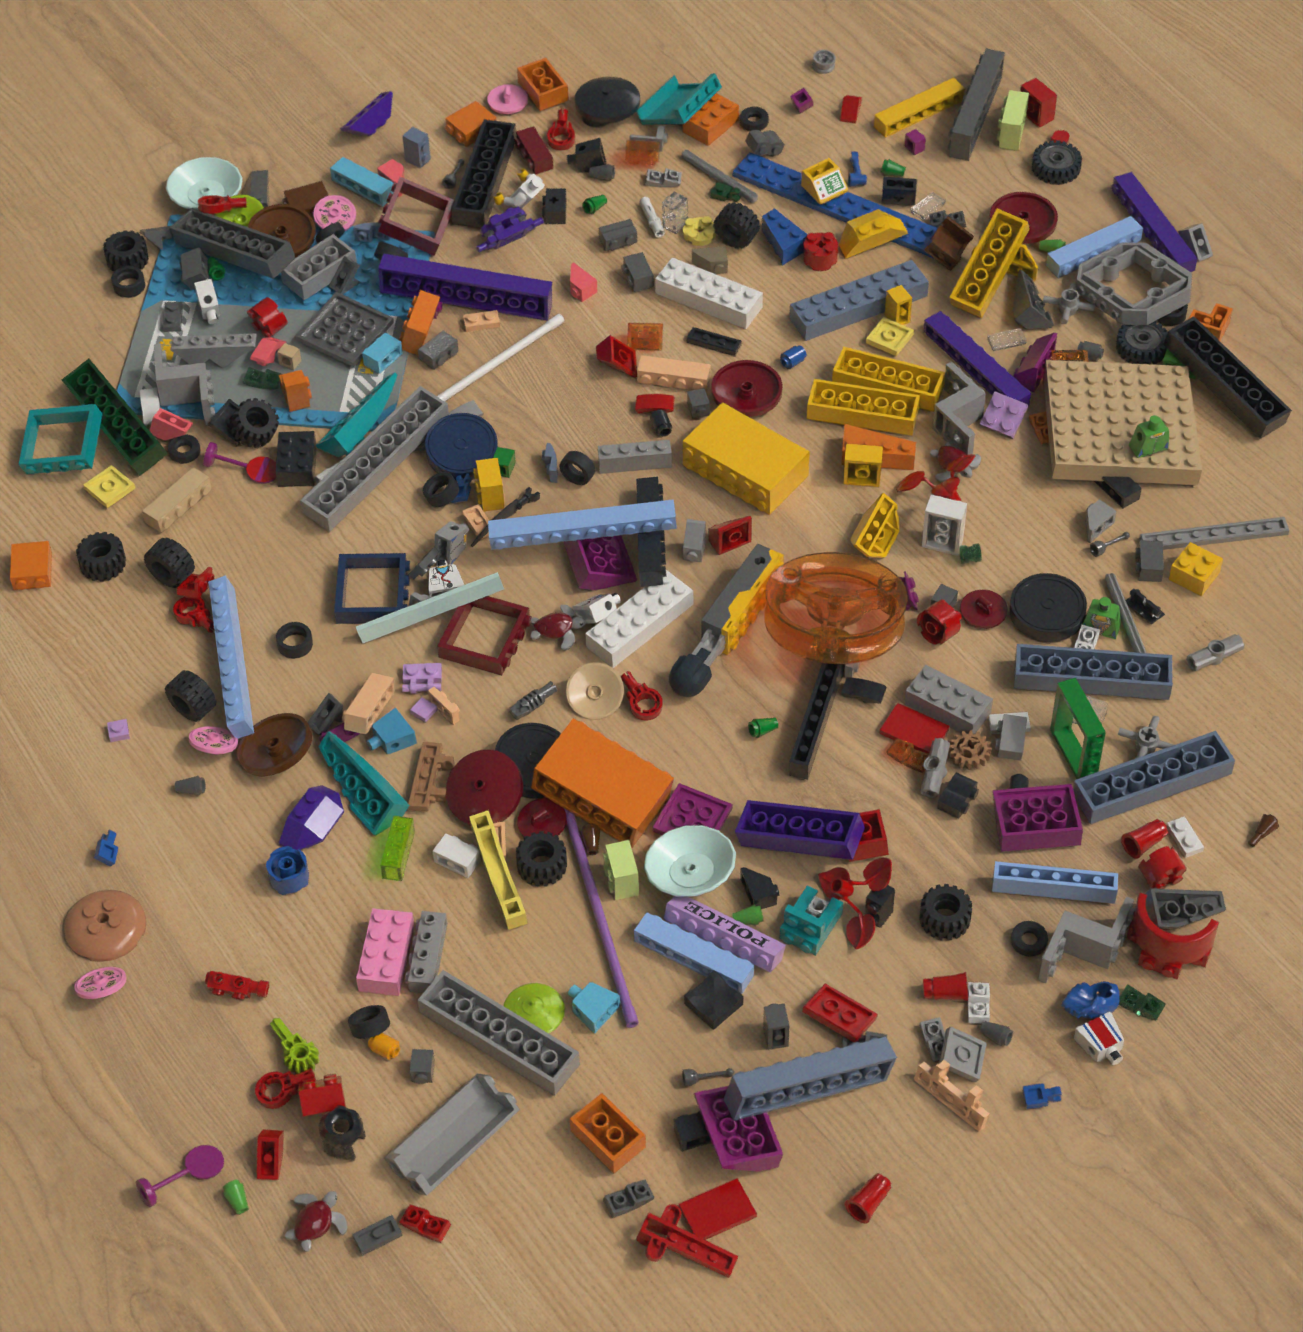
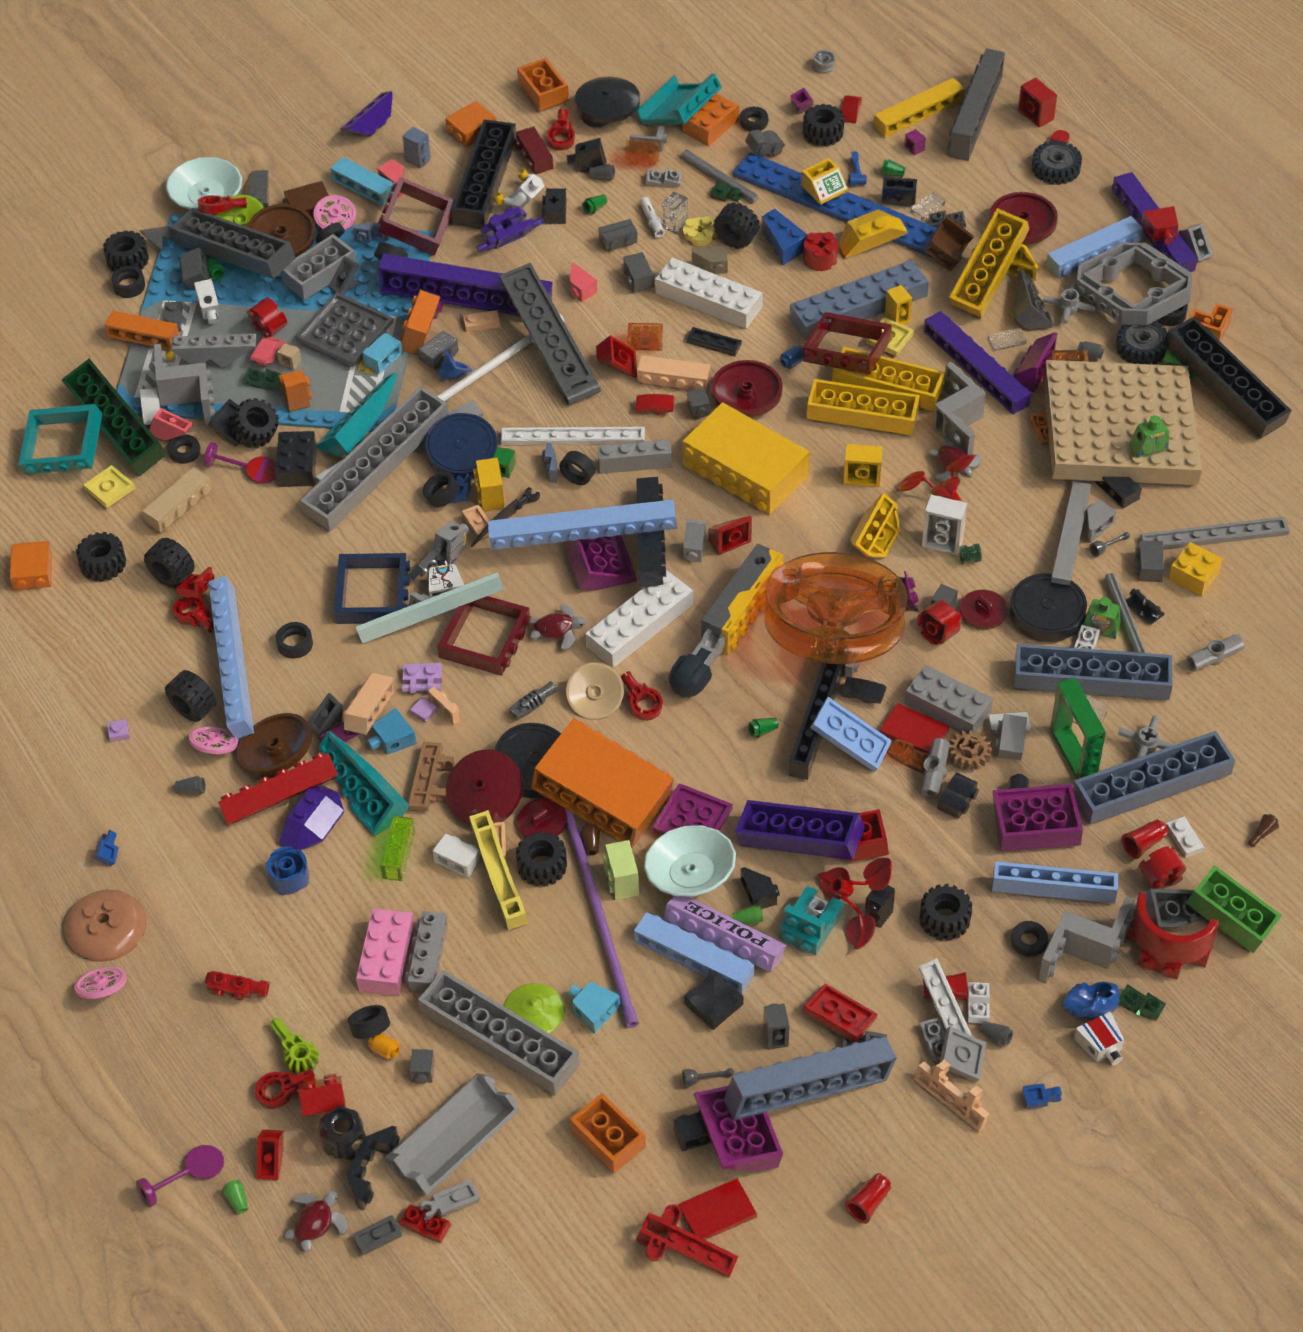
dark grey hinge [442,159,464,189] -> none
bright pink shield [487,85,528,114] -> none
white torso [572,593,621,624] -> none
dark grey slope [603,1179,654,1218] -> none
black brick [650,410,672,437] -> none
orange wedge [841,424,916,470] -> none
lavender plate [980,392,1028,438] -> none
yellowish green brick [997,90,1029,151] -> none
bright green cone [1039,239,1066,253] -> none
none -> orange brick [104,311,180,350]
none -> red brick [218,752,338,826]
none -> black slope [347,1125,400,1211]
none -> light grey plate [419,1179,480,1220]
none -> blue helmet [437,349,472,381]
none -> dark grey hinge [499,262,601,406]
none -> white tile [501,427,645,445]
none -> dark red window [802,312,892,375]
none -> black tyre [803,104,844,146]
none -> light blue plate [810,697,892,772]
none -> white tile [918,959,972,1036]
none -> light grey tile [1051,481,1091,585]
none -> red torso [1141,206,1178,244]
none -> bright green brick [1186,865,1282,953]

